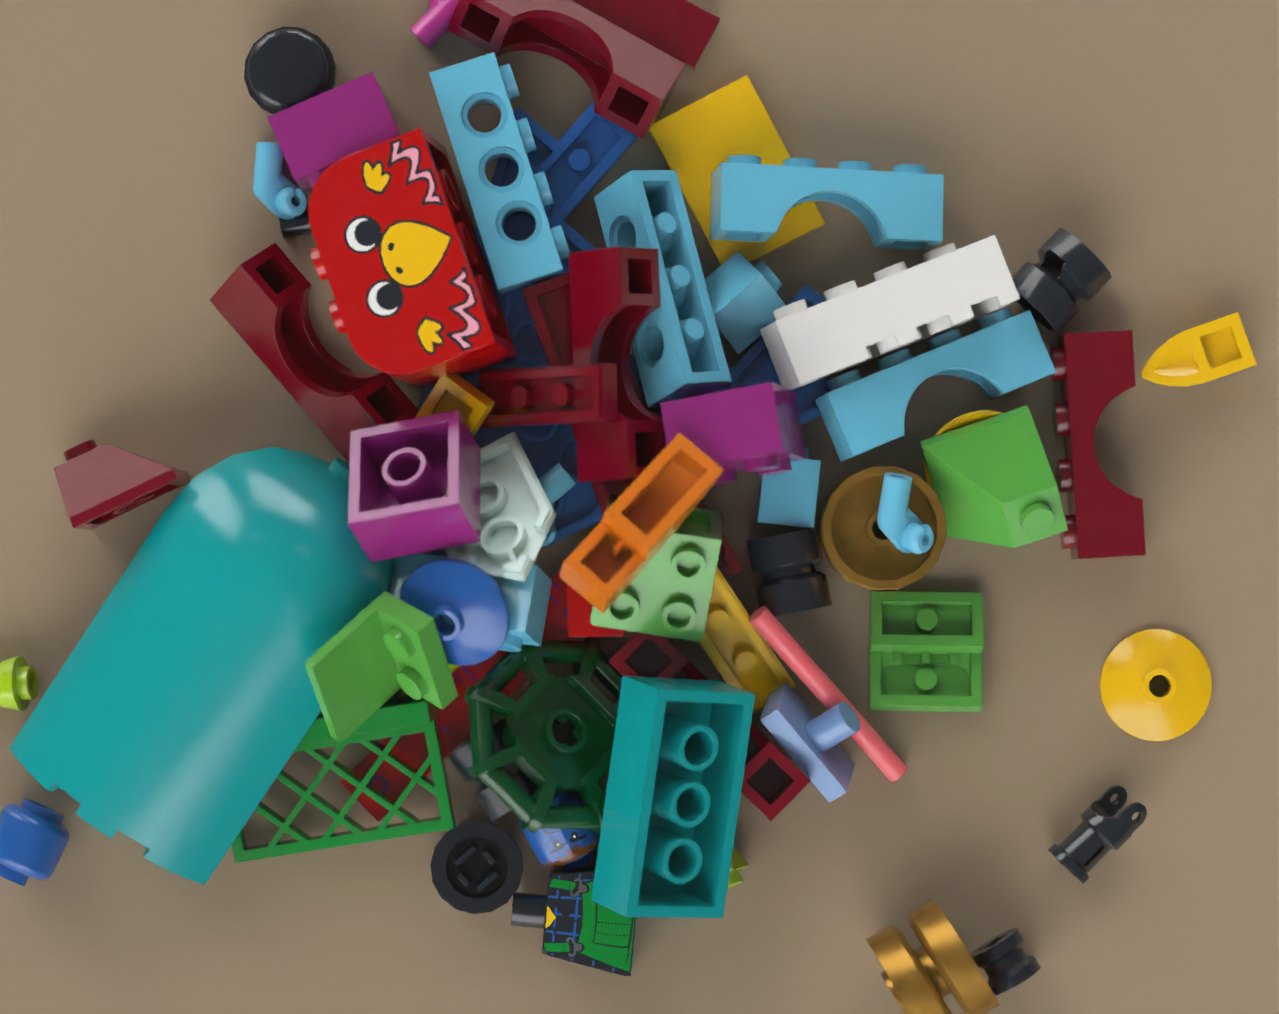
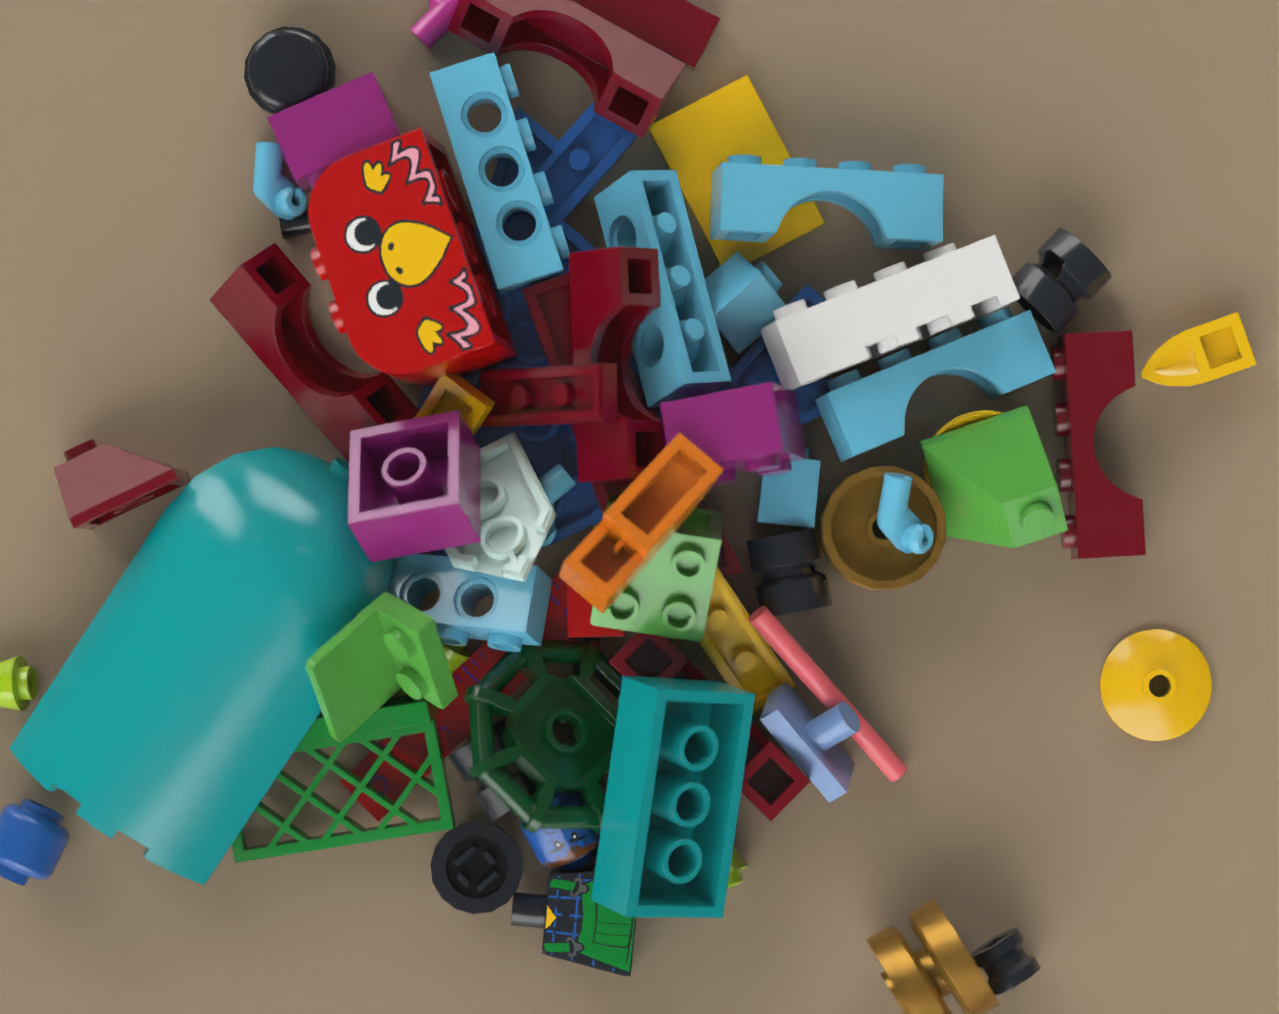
blue dish [400,558,510,666] -> none
bright green slope [869,591,984,712] -> none
black piece [1048,785,1147,884] -> none

